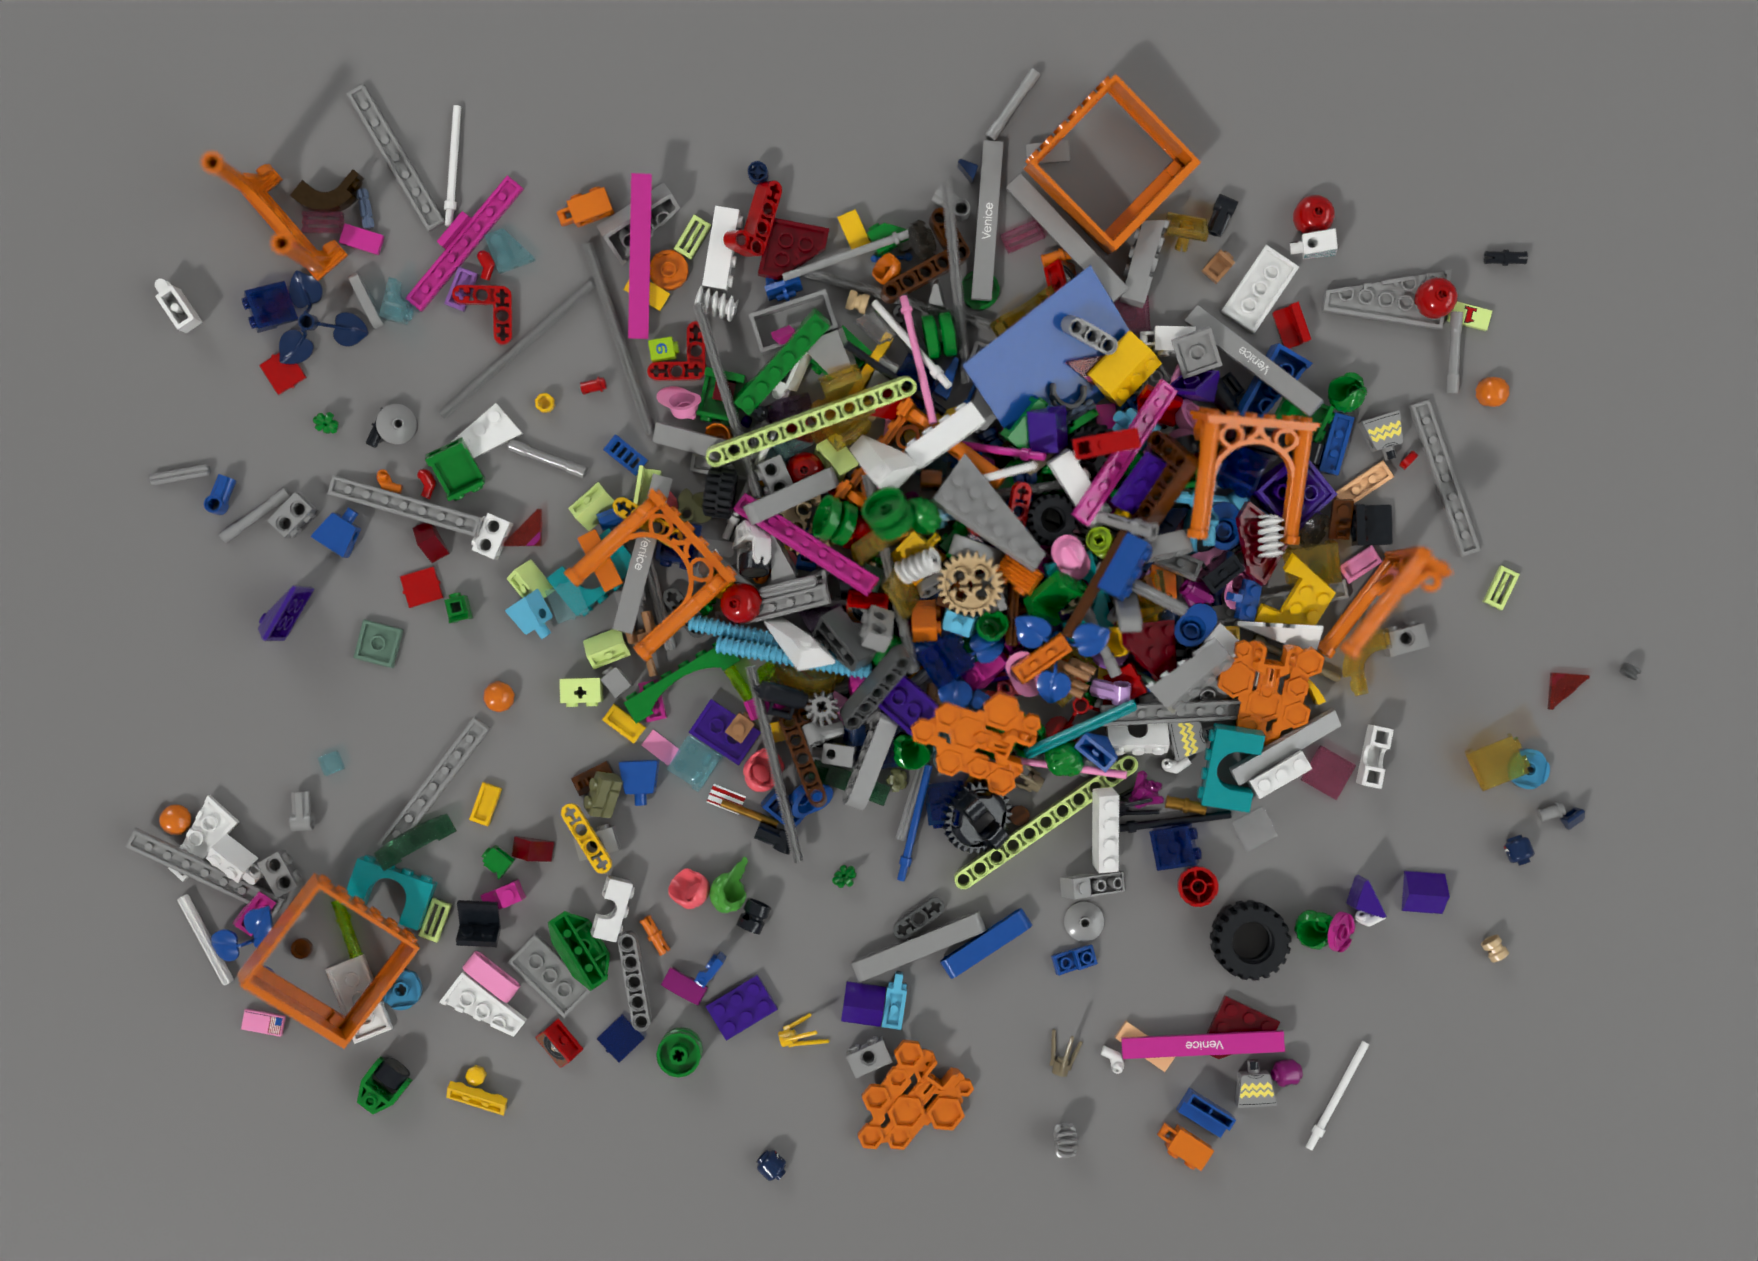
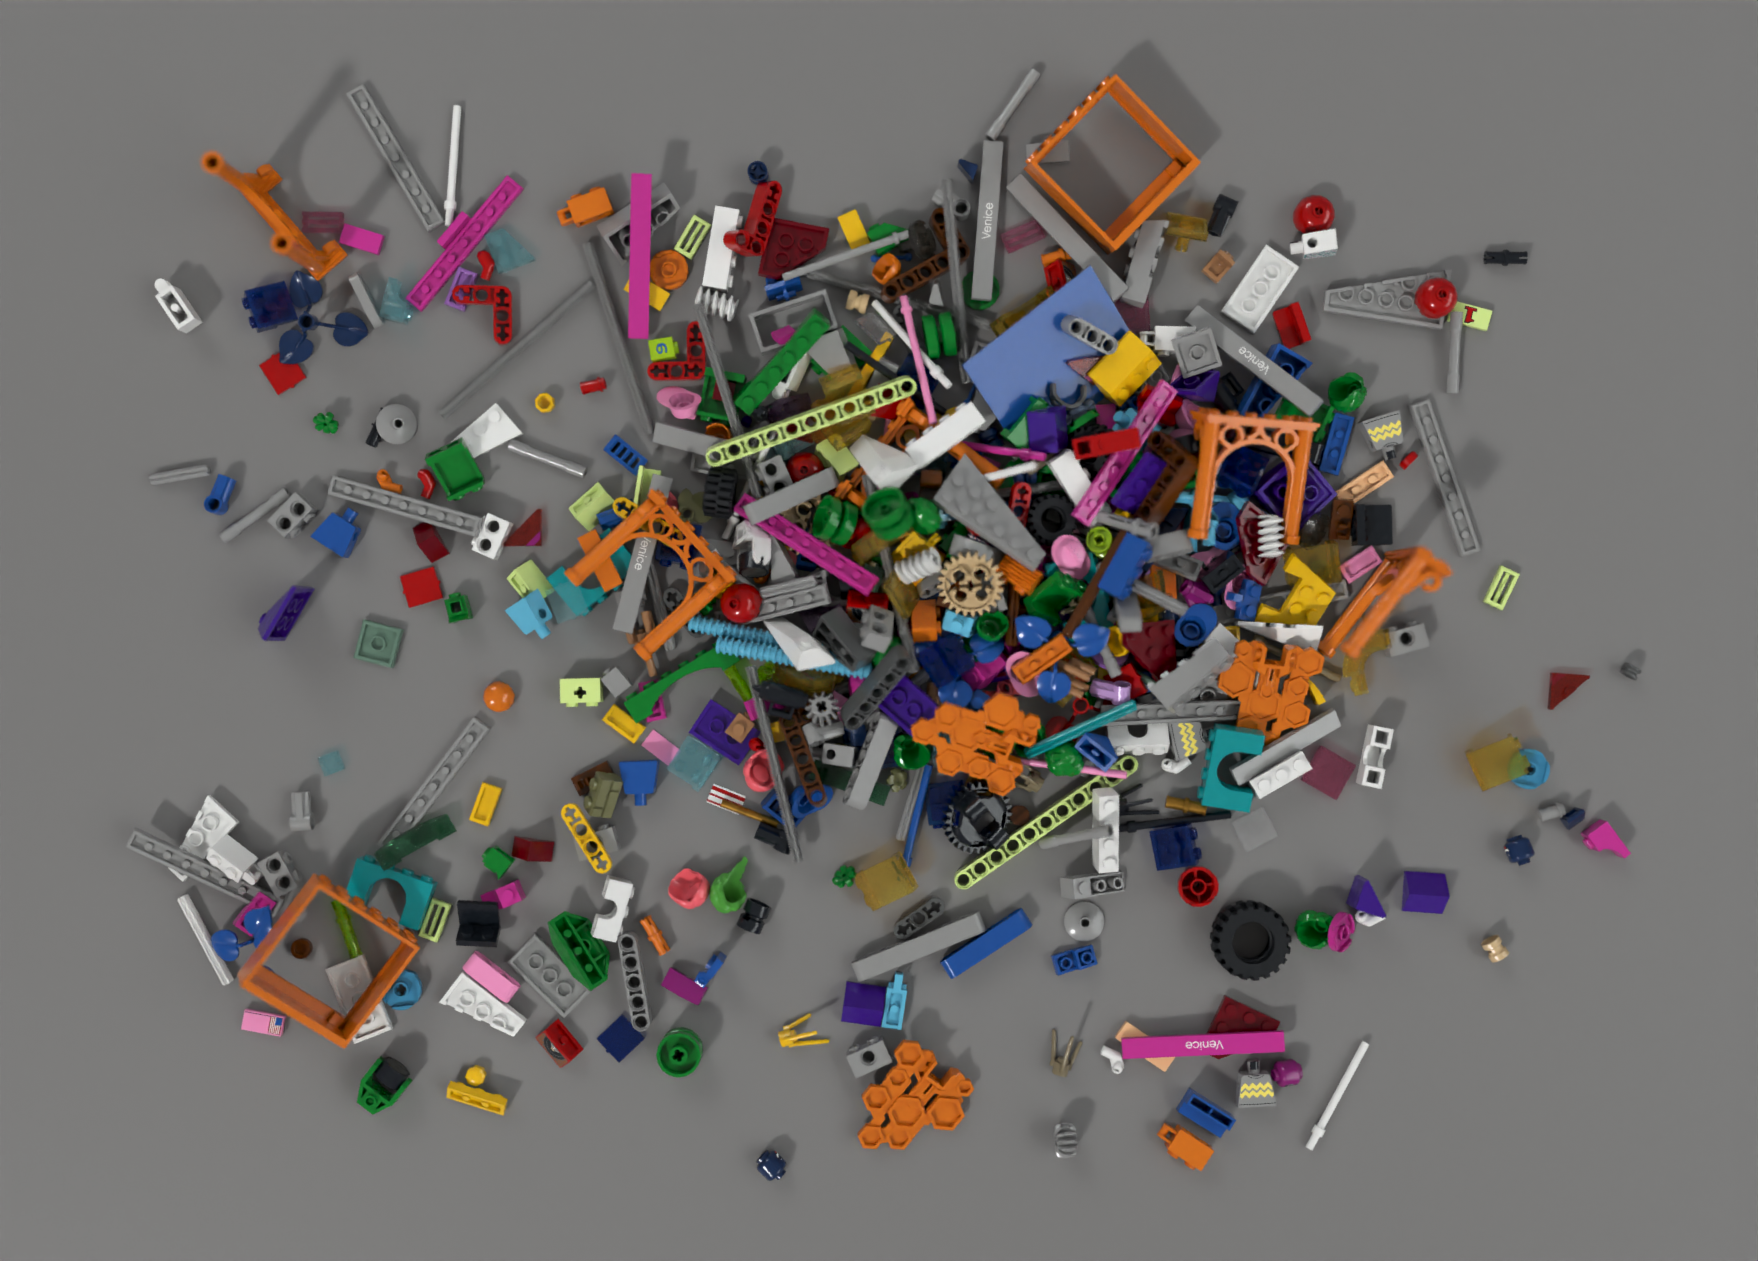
orange hair [159,804,191,836] -> none
dark brown arch [290,169,364,214] -> none
sand blue axle [356,188,375,229] -> none
yellowish green panel [583,629,631,669] -> none
dark purple plate [705,974,778,1041] -> none
blue slope [934,357,959,401] -> none
dark brown tile [995,441,1013,469] -> none
magenta rock [1129,771,1164,809] -> none
orange hair [1476,377,1510,407] -> none
none -> red arm [749,737,766,751]
none -> clear yellow panel [854,851,919,911]
none -> light grey piece [1039,824,1114,849]
none -> dark pink arch [1580,819,1631,858]

